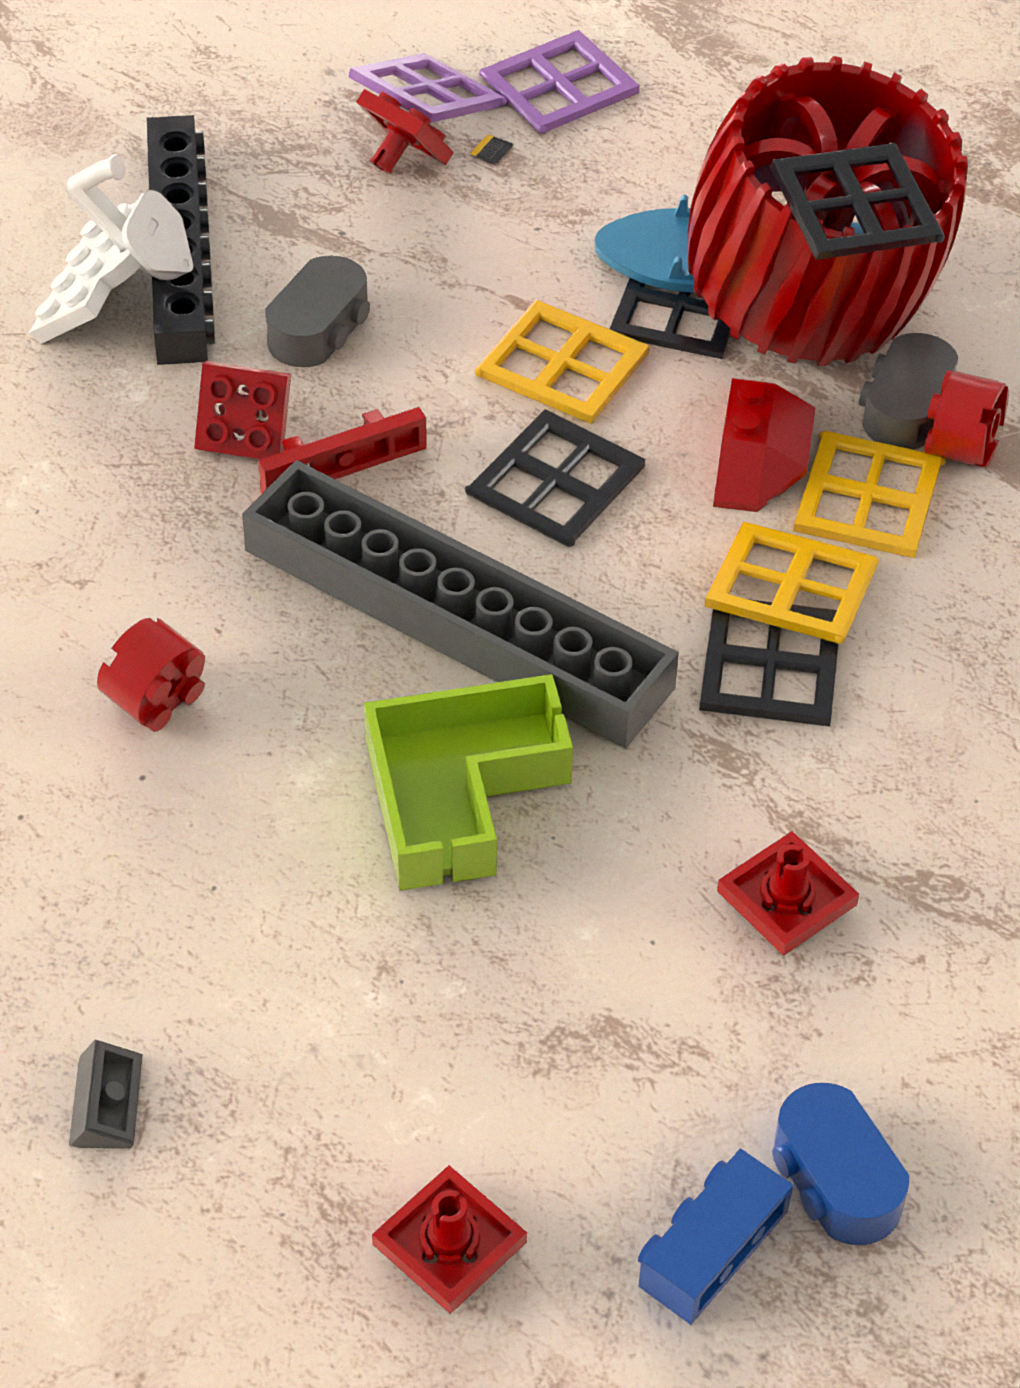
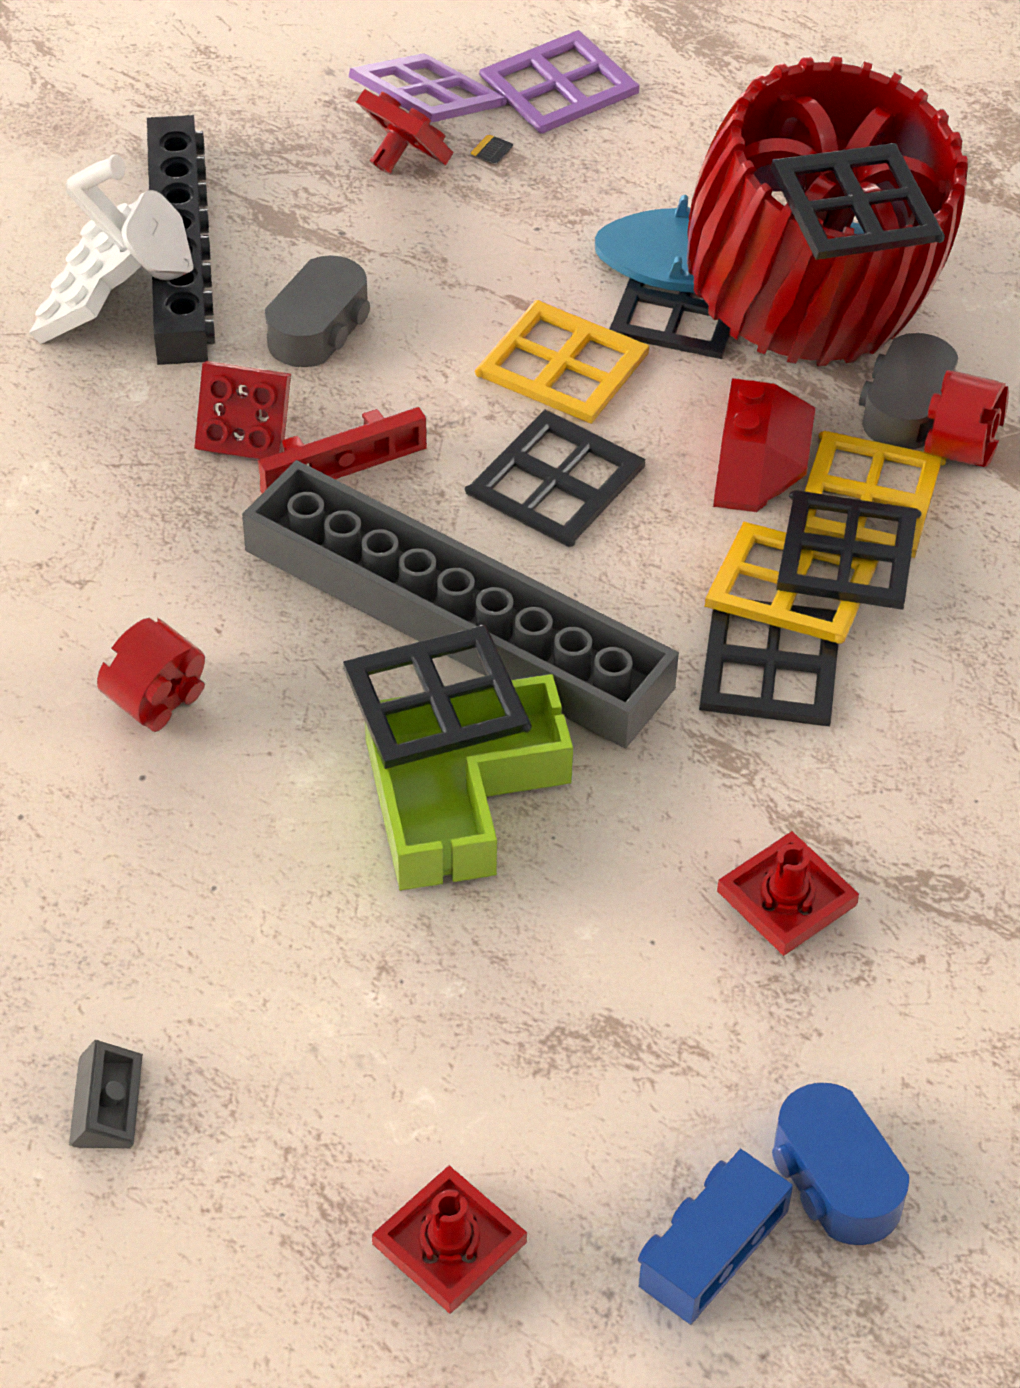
none -> black window [343,625,532,769]
none -> black window [776,490,922,610]

